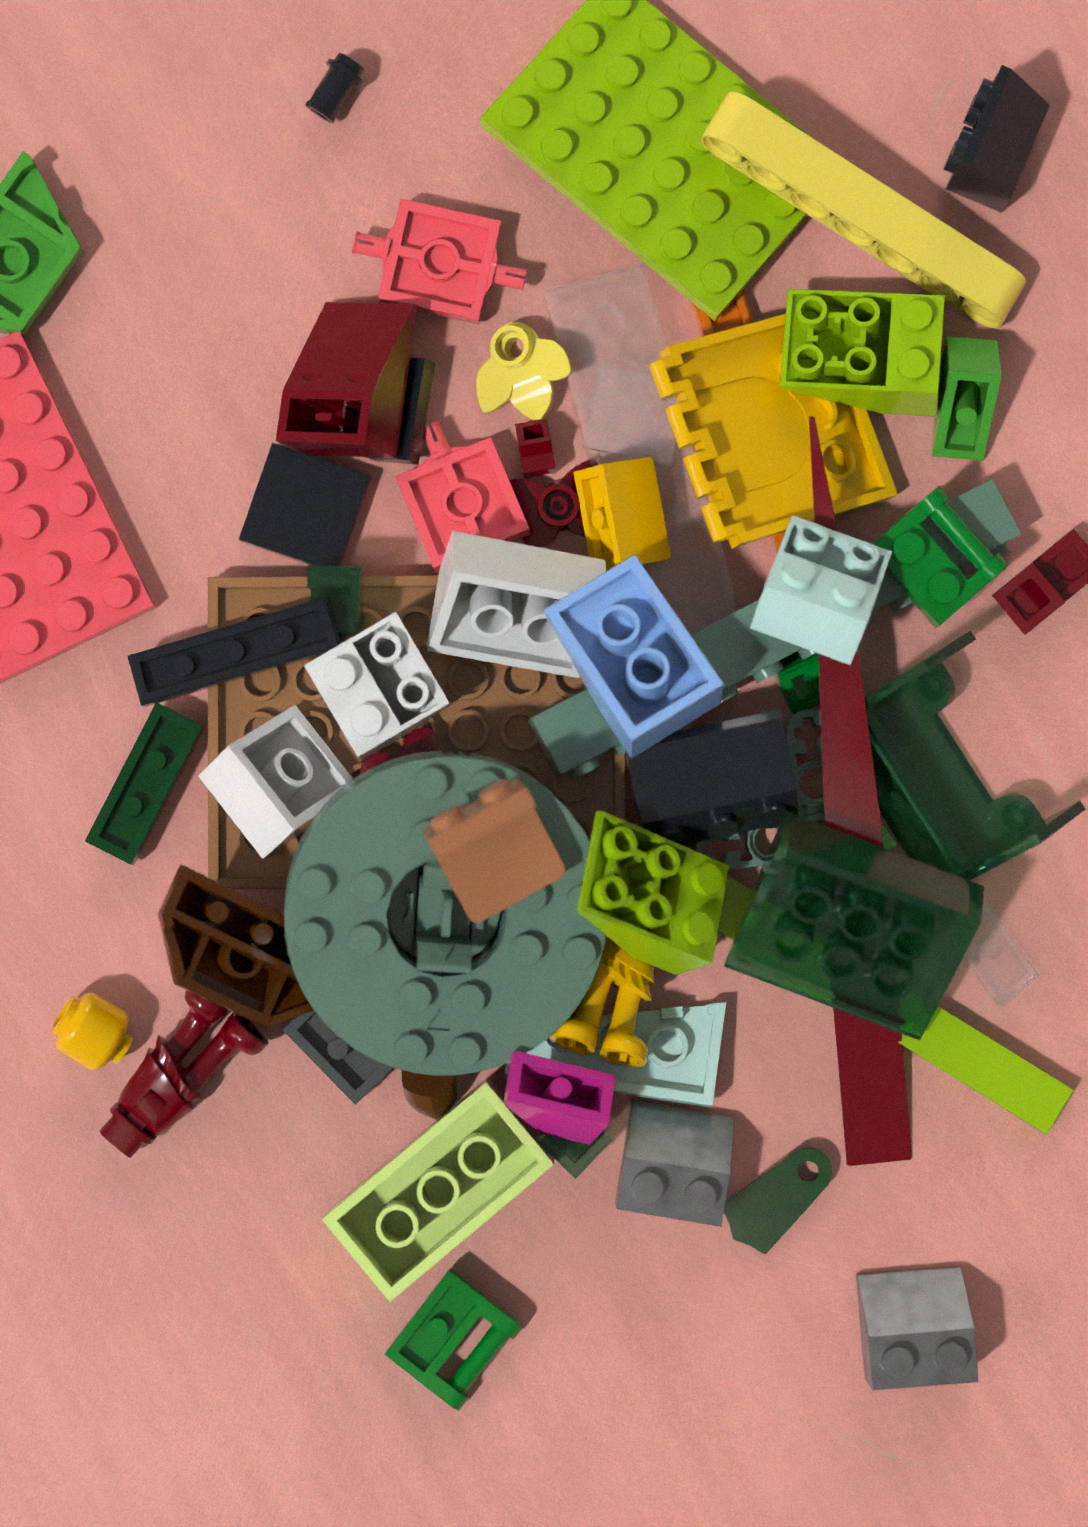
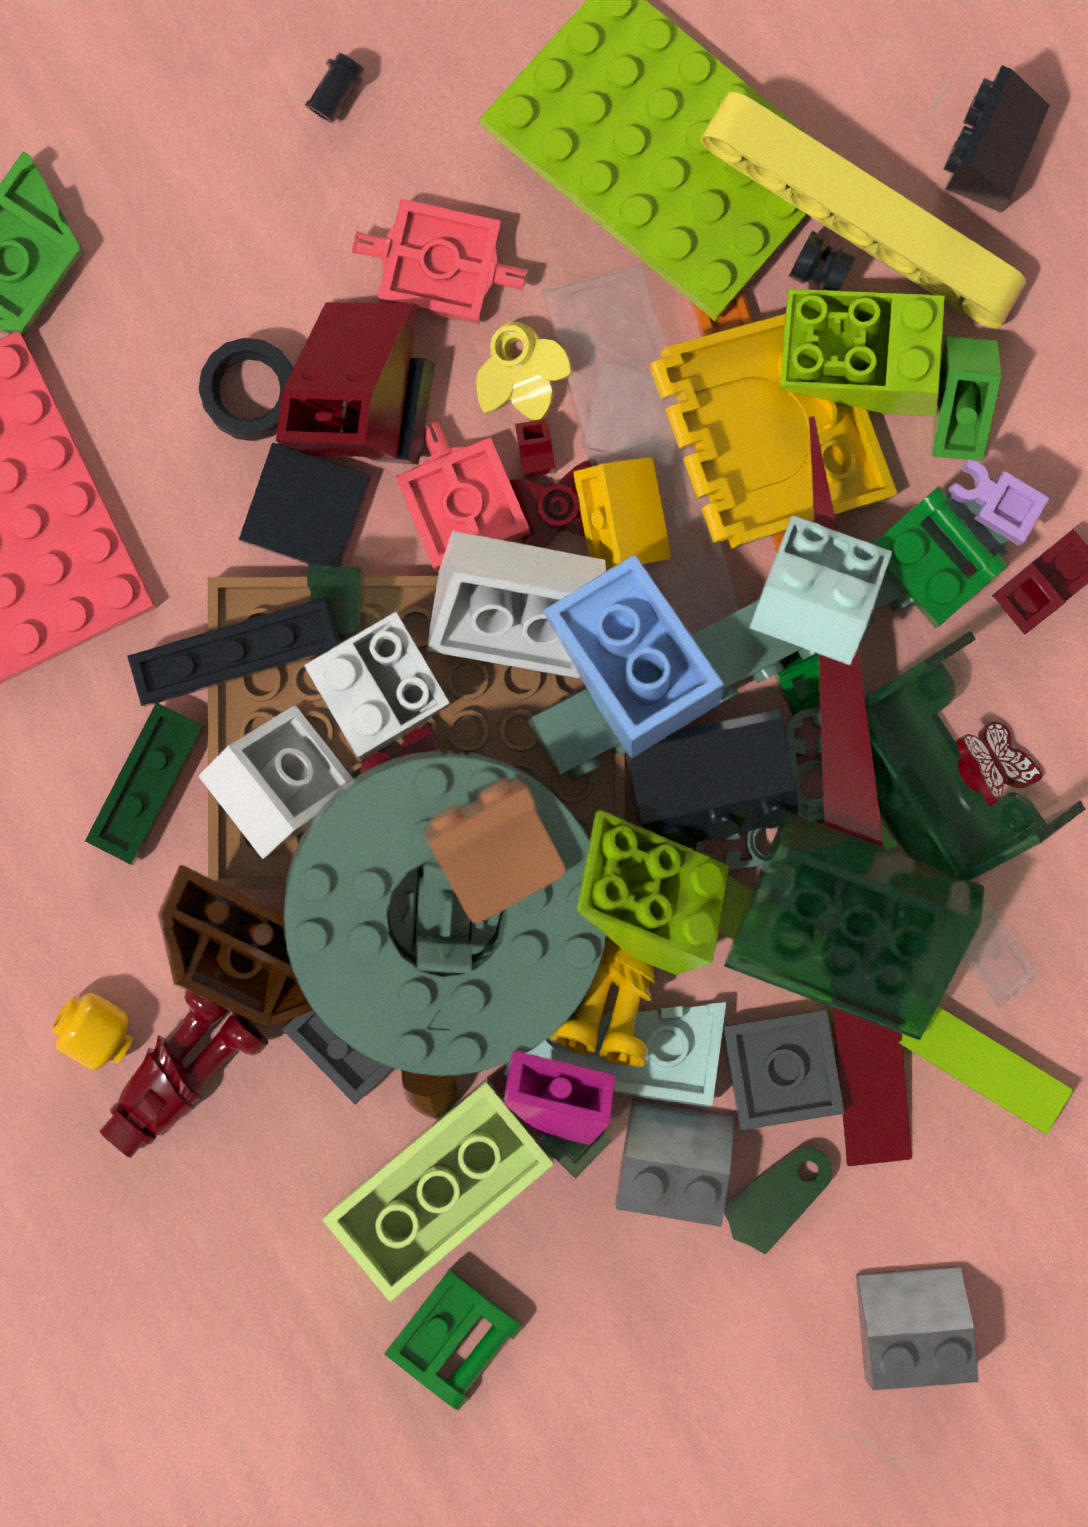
none -> black tyre [198,338,293,441]
none -> dark grey plate [723,1009,844,1131]
none -> black wheel [789,230,858,291]
none -> lavender plate [947,460,1049,546]
none -> dark red animal [956,722,1042,807]

